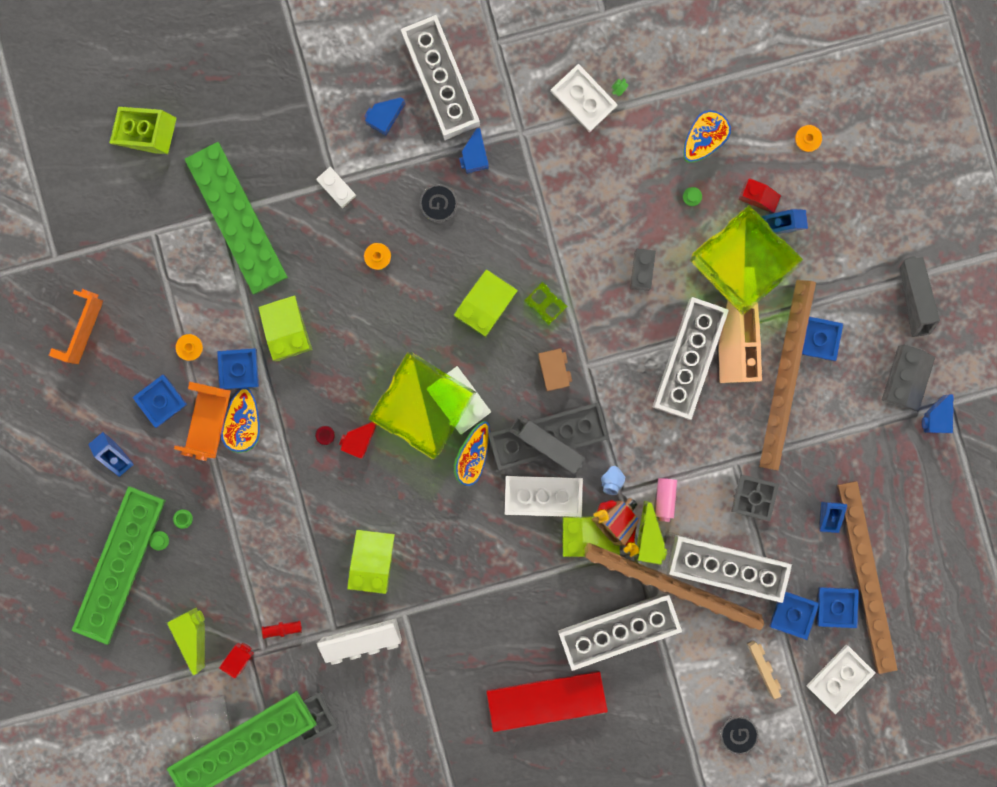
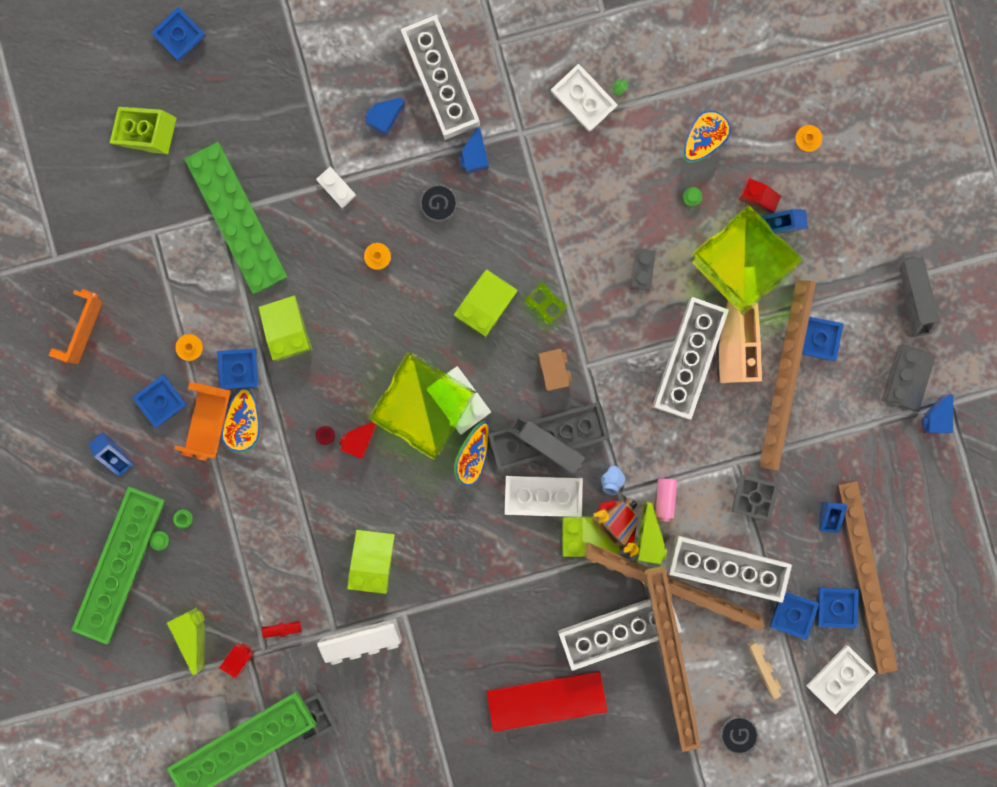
none -> blue plate [151,6,206,62]
none -> medium nougat plate [645,566,701,752]

